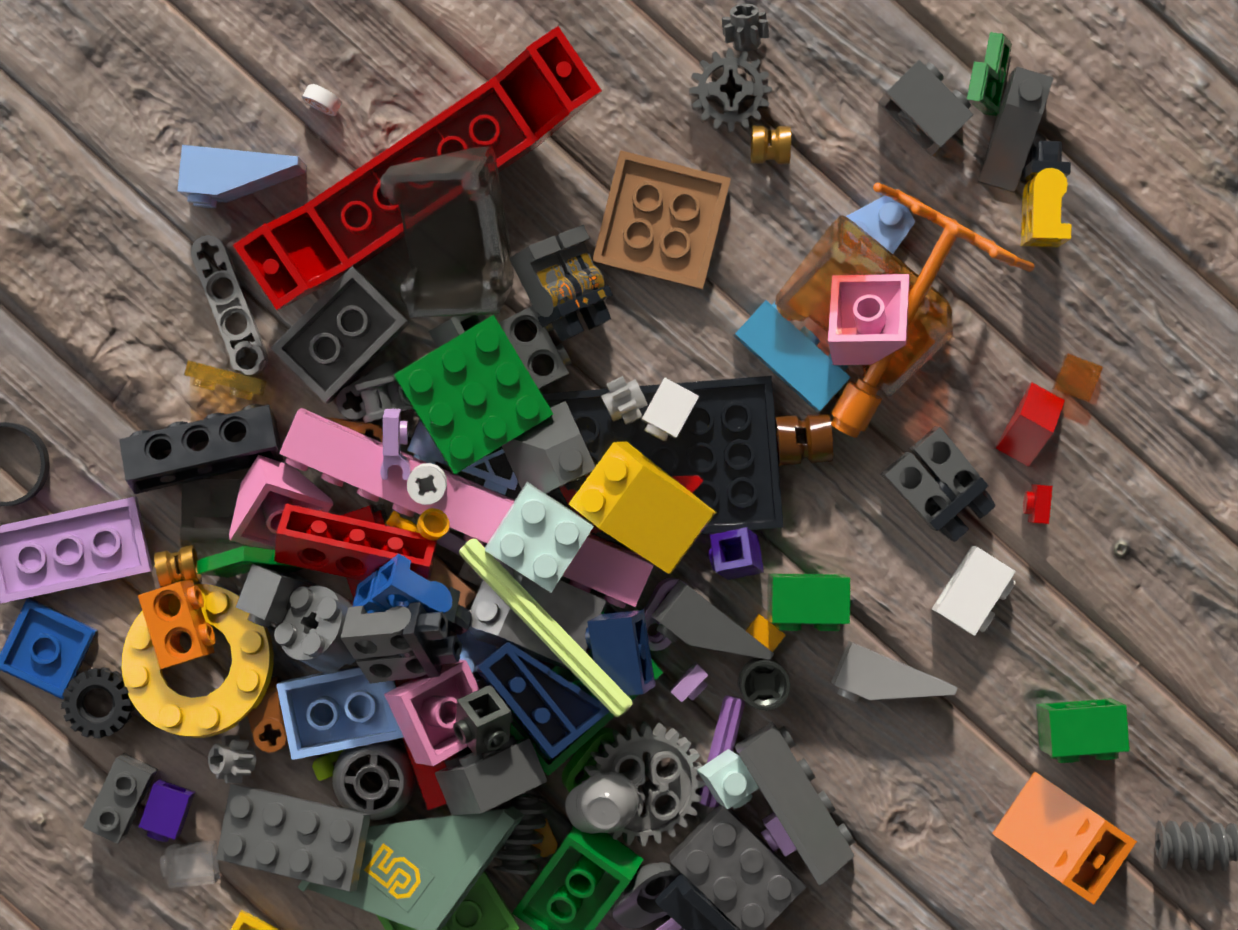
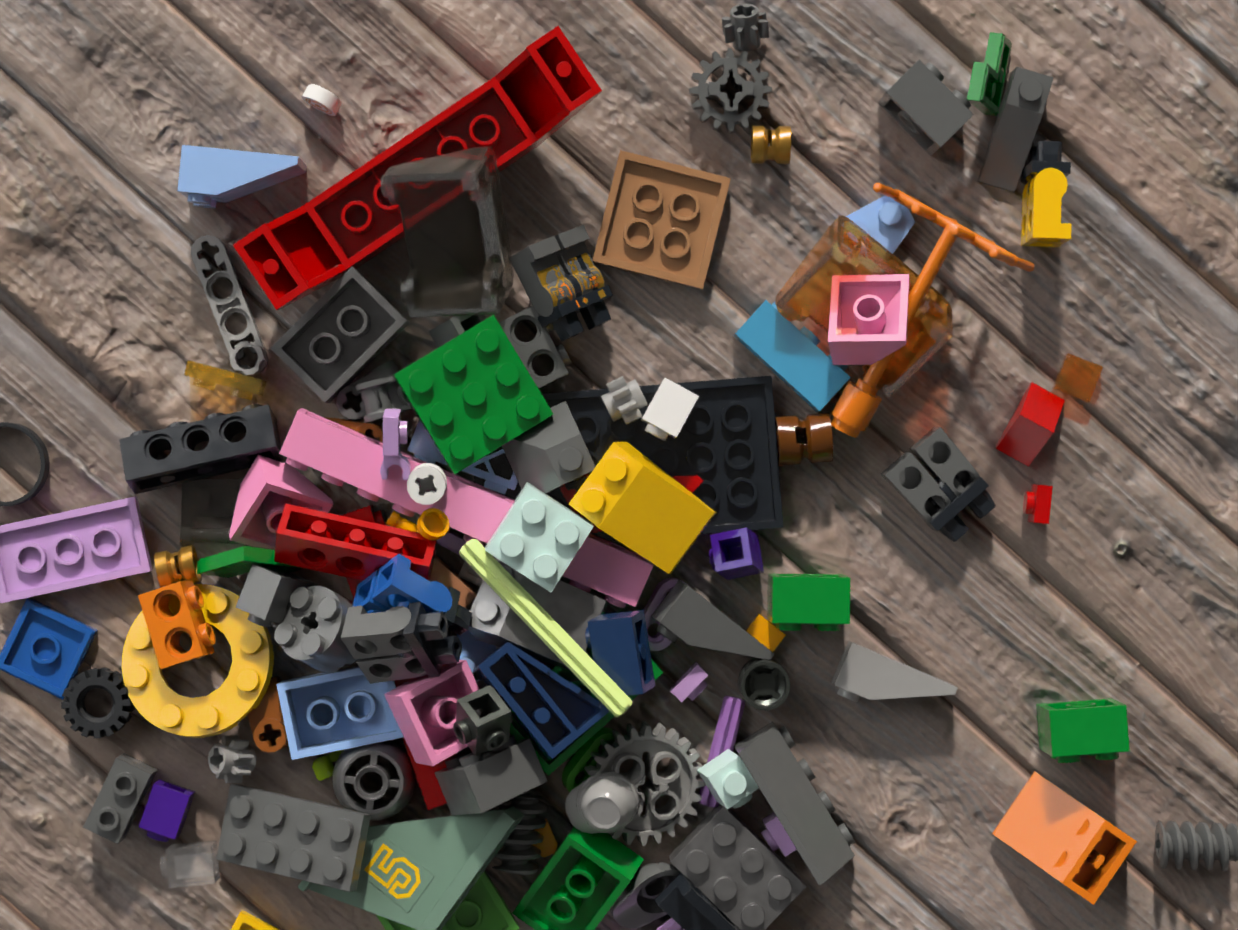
white brick [932,546,1016,636] -> none

